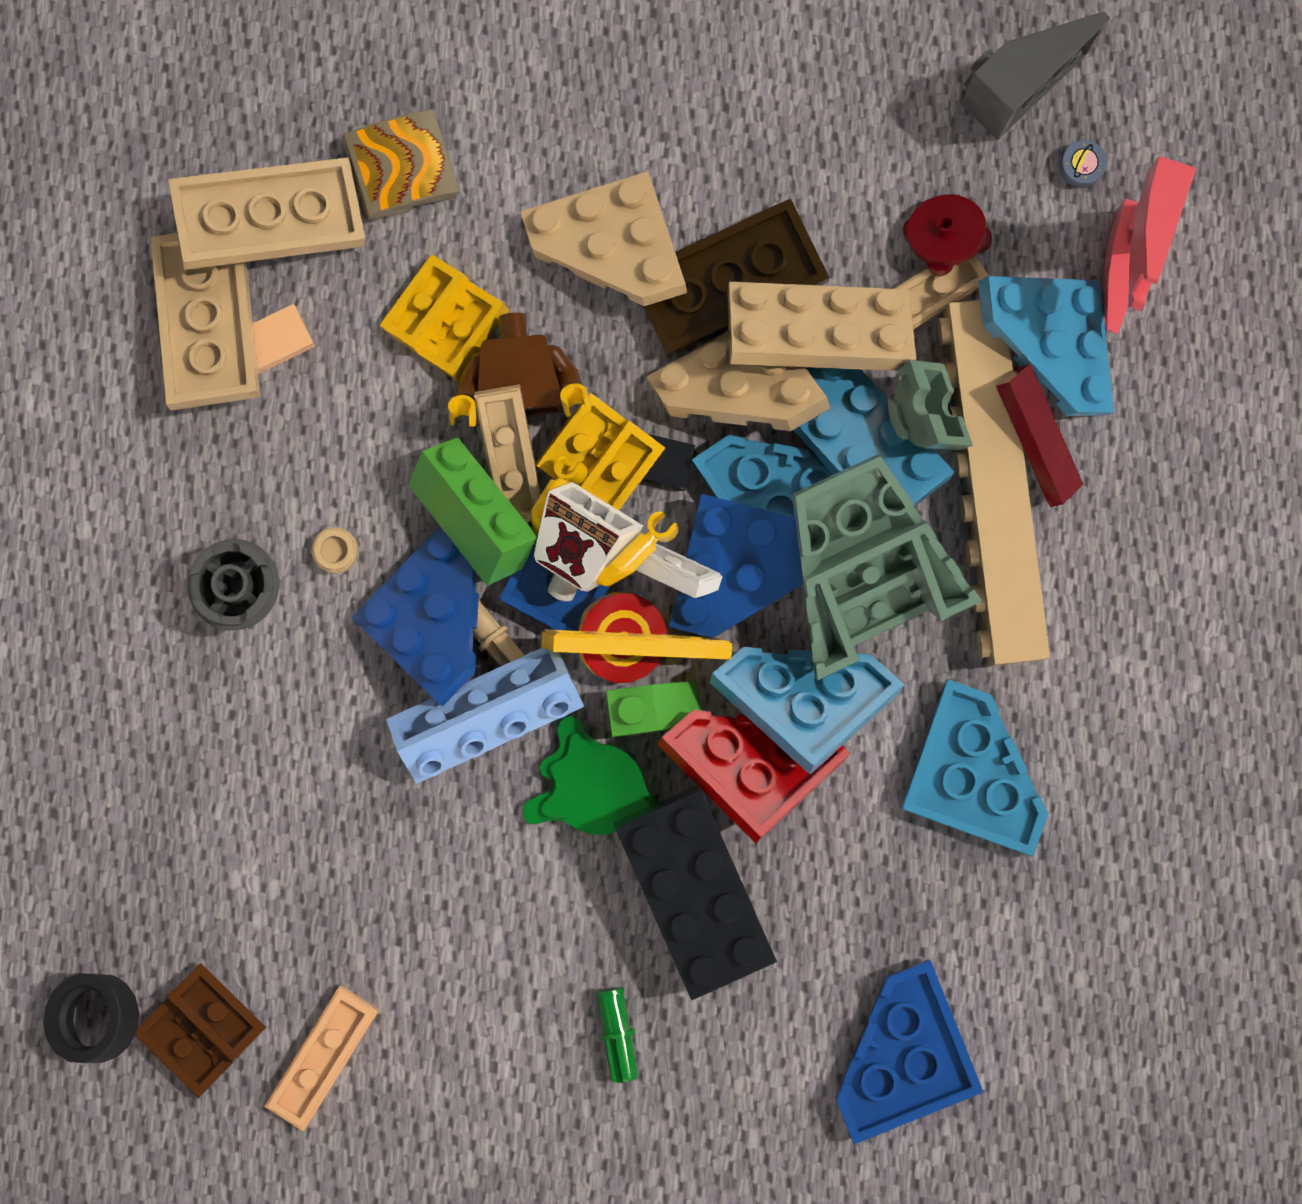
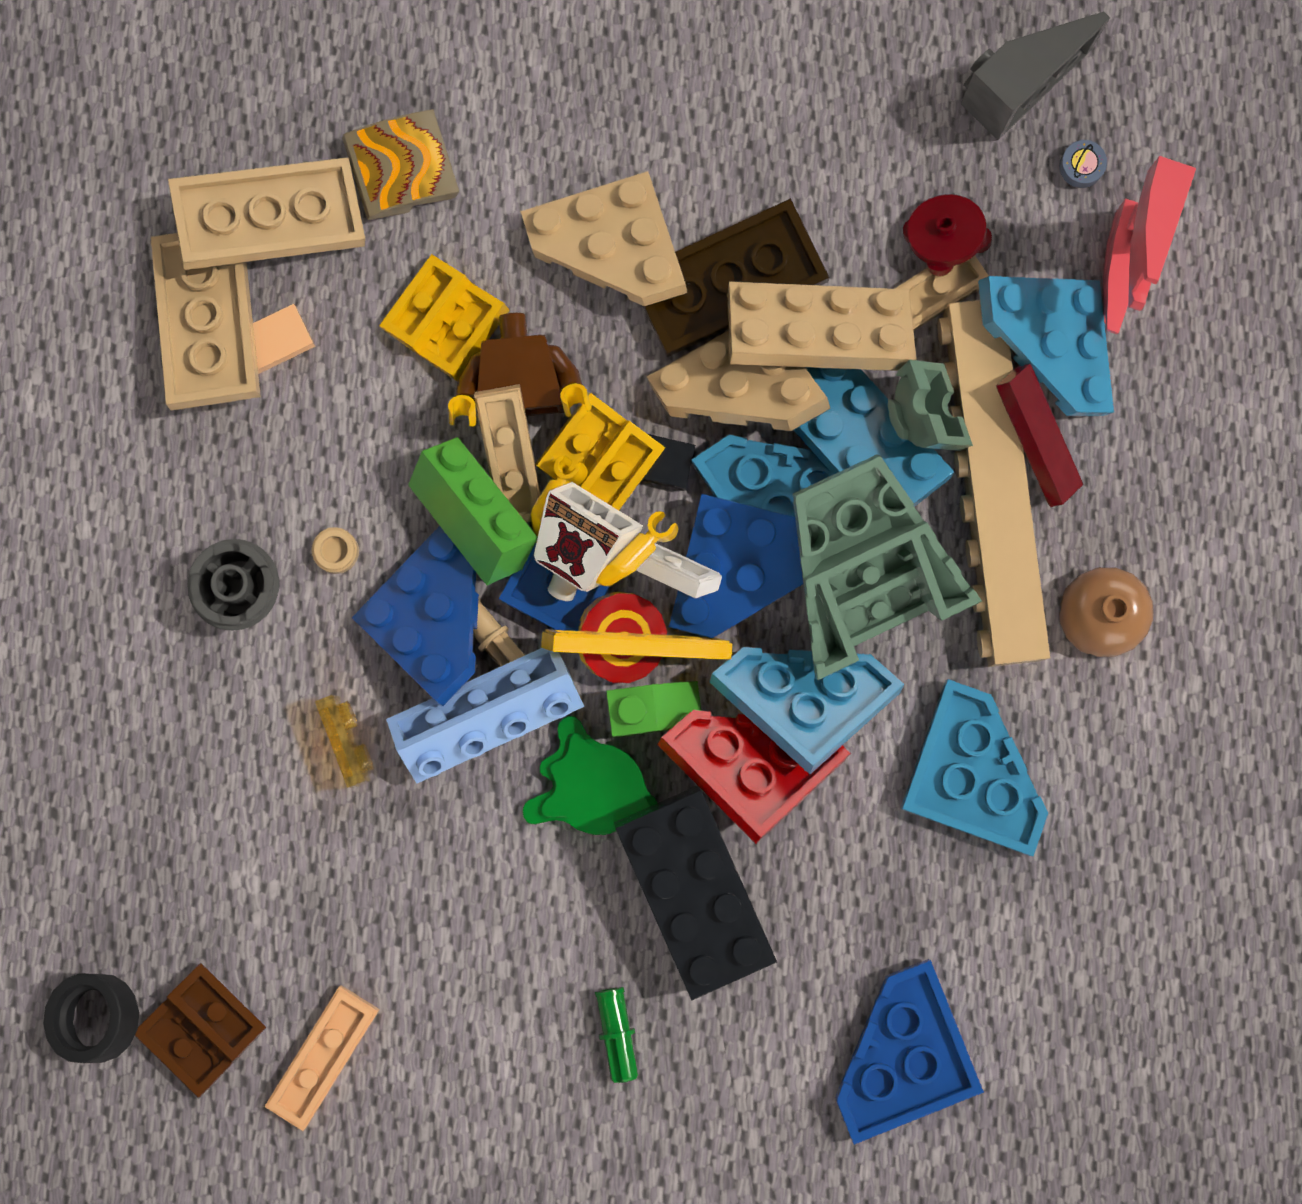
none -> clear yellow plate [315,695,374,788]
none -> medium nougat cylinder [1059,567,1153,657]

